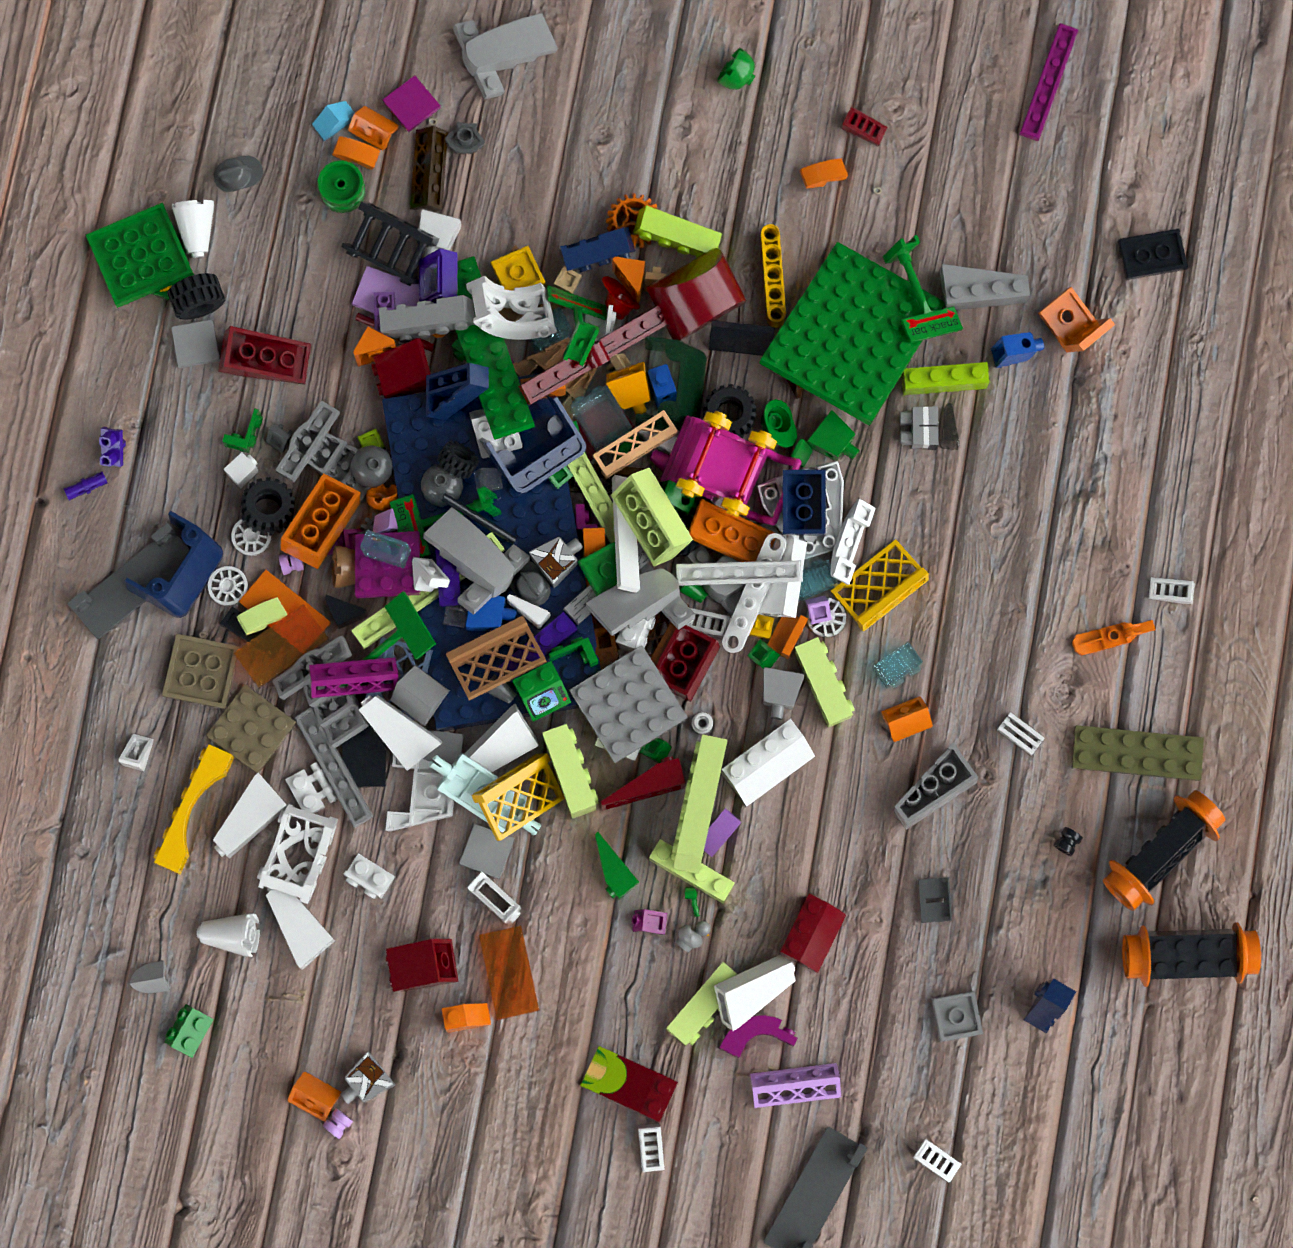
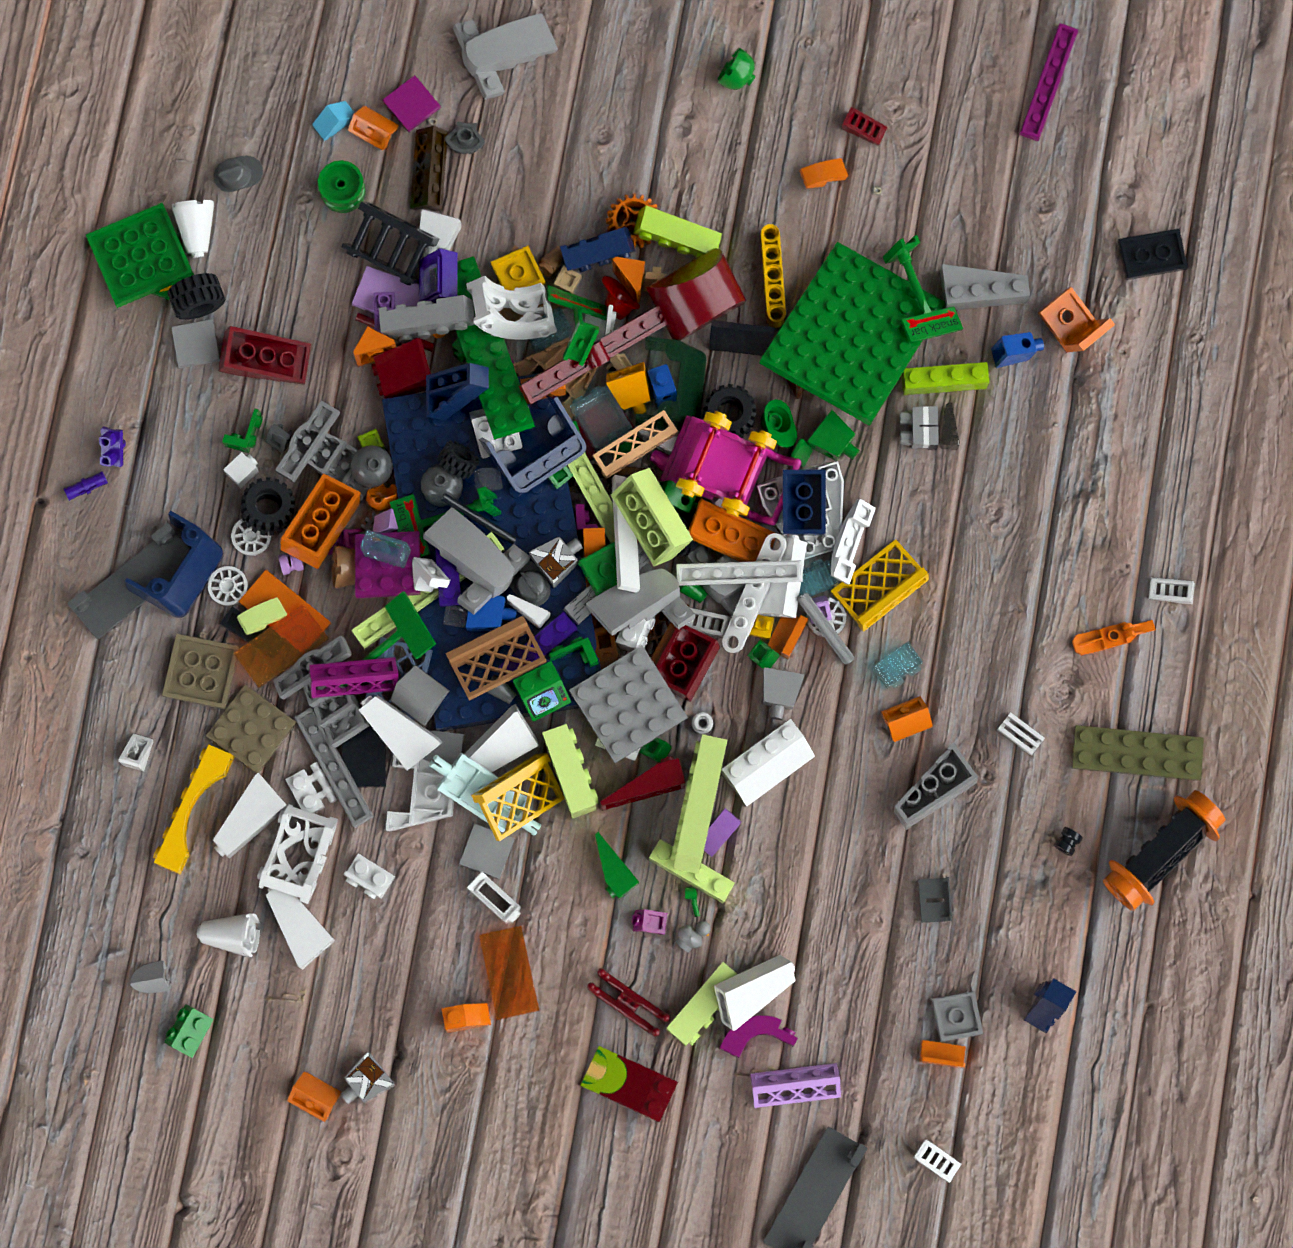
lavender wheel [322,1108,353,1139] -> none
black slope [325,595,368,629] -> none
orange slope [332,136,381,170] -> none
dark red slope [386,939,459,992] -> none
white slope [638,1123,664,1172] -> none
dark red slope [779,894,846,973] -> none
yellowish green brick [794,637,855,728] -> none
black brick [1122,922,1261,987] -> none
none -> medium nougat cone [538,246,563,277]
none -> dark red piece [587,968,670,1036]
none -> light grey axle [797,593,854,664]
none -> orange panel [919,1040,966,1069]

